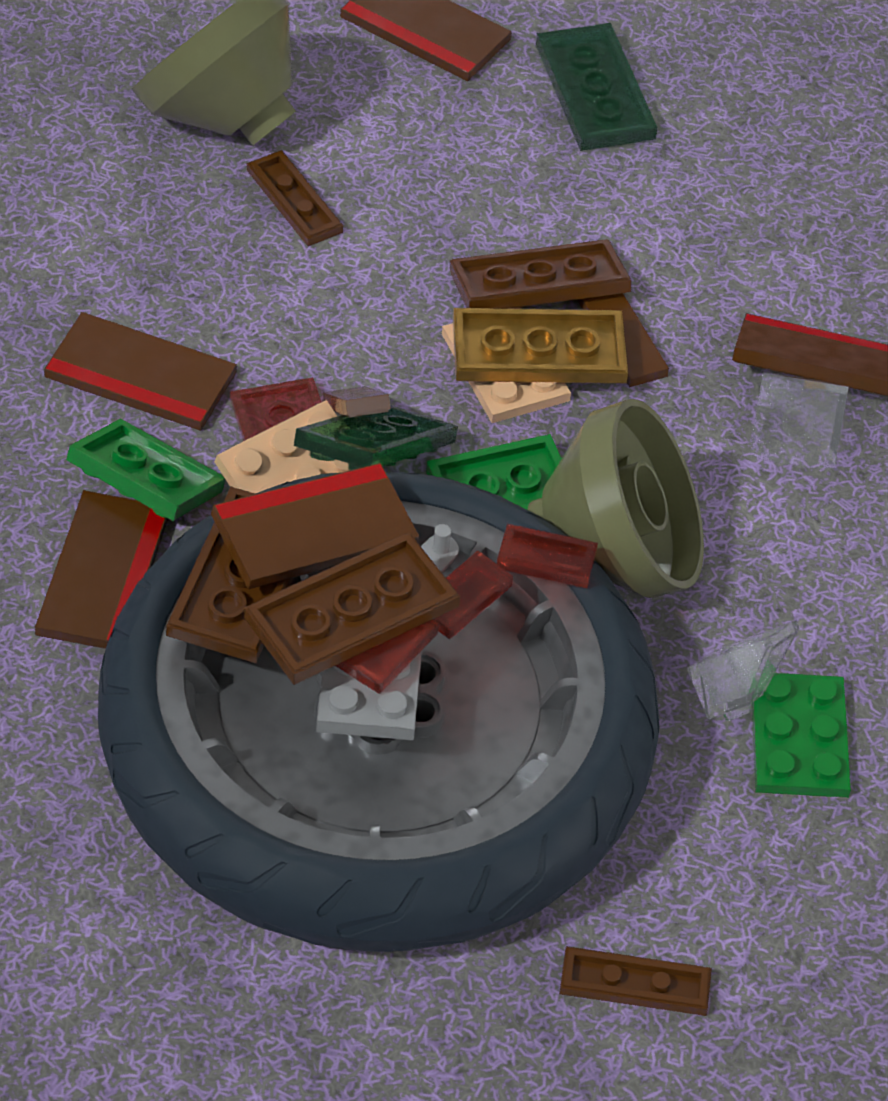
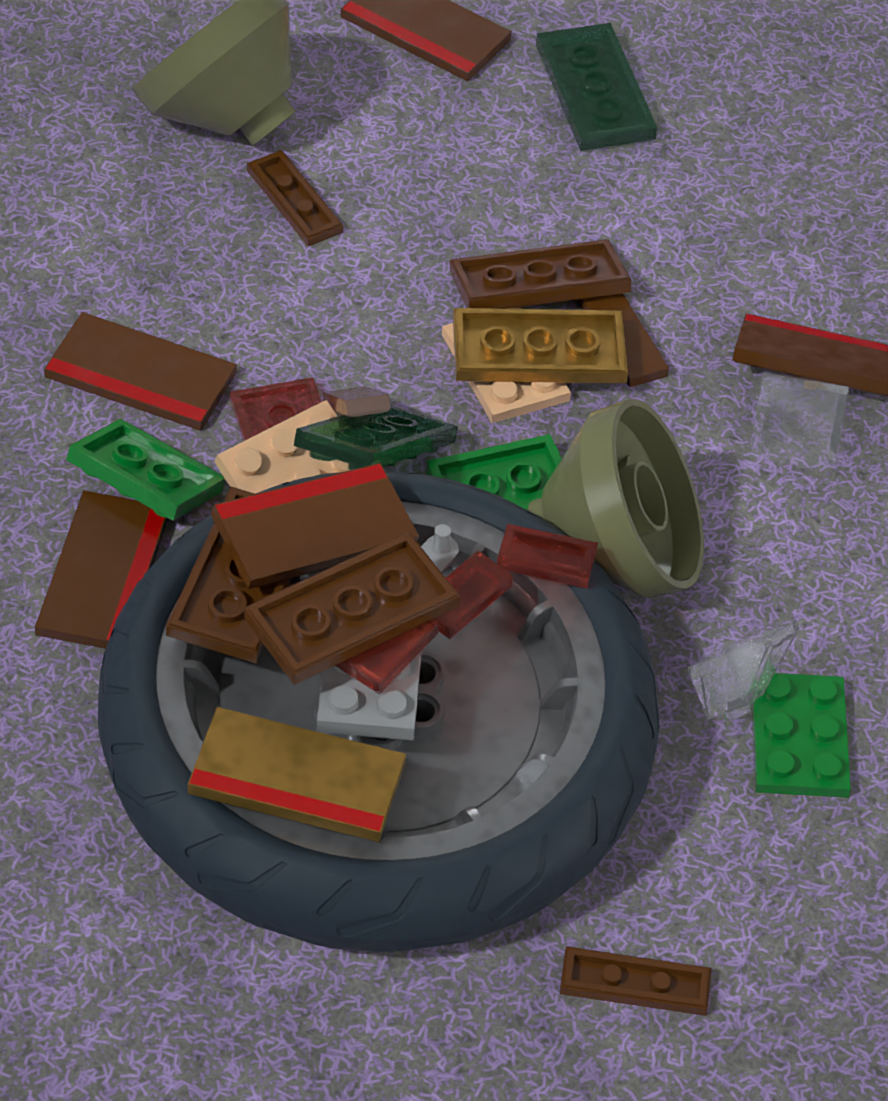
none -> pearl gold tile [188,707,406,842]

